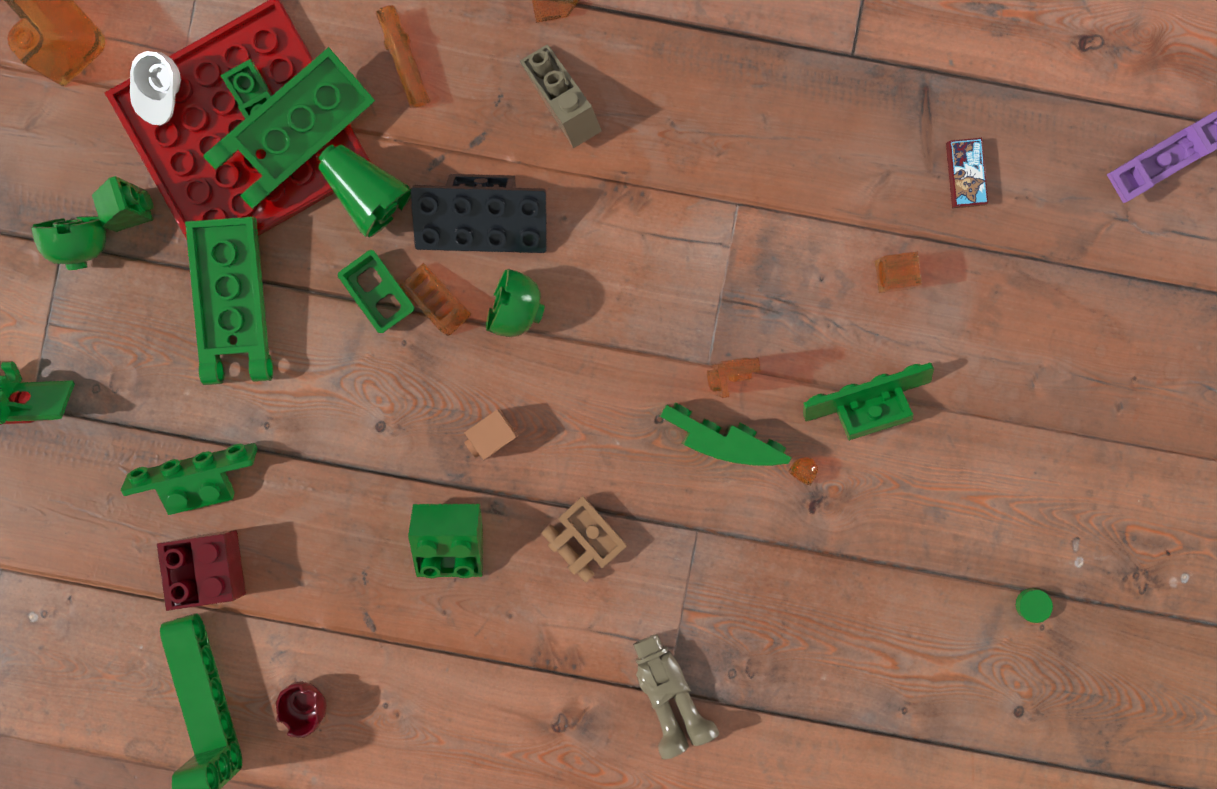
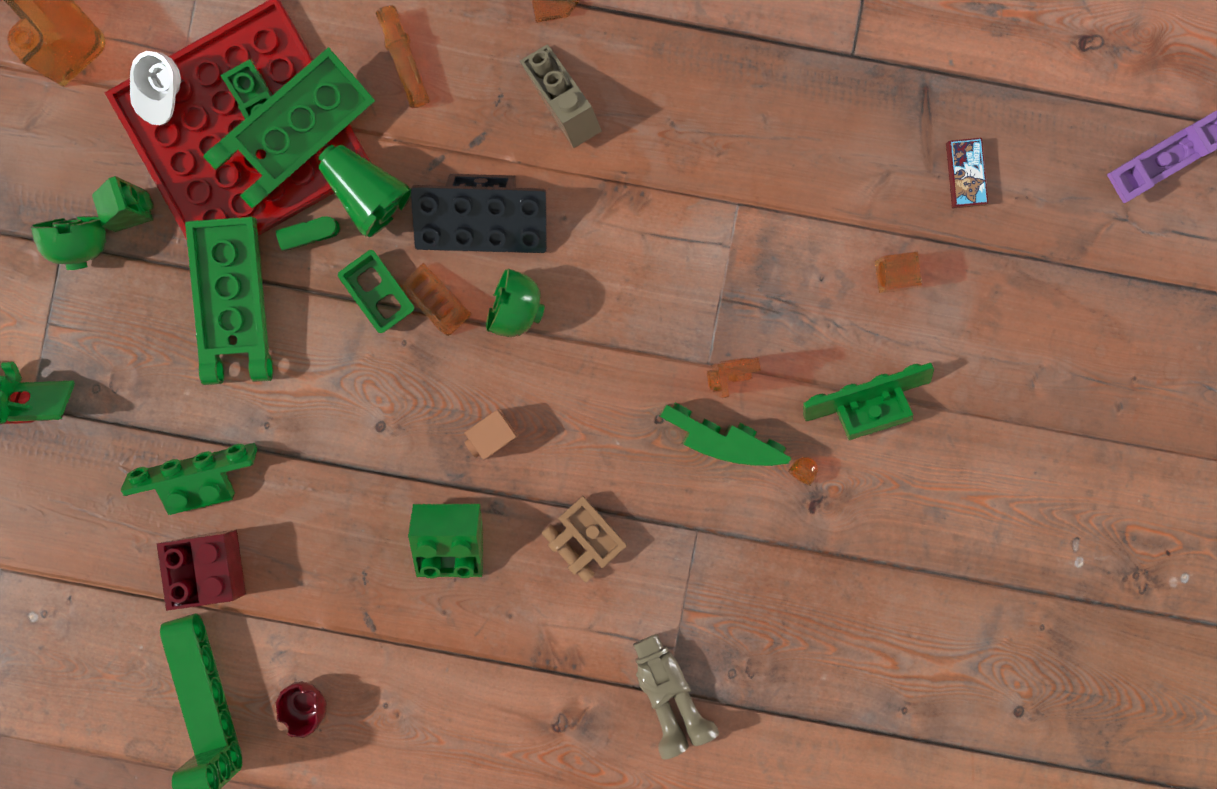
green tile [1015,588,1053,623] -> none
none -> green bar [276,216,340,251]

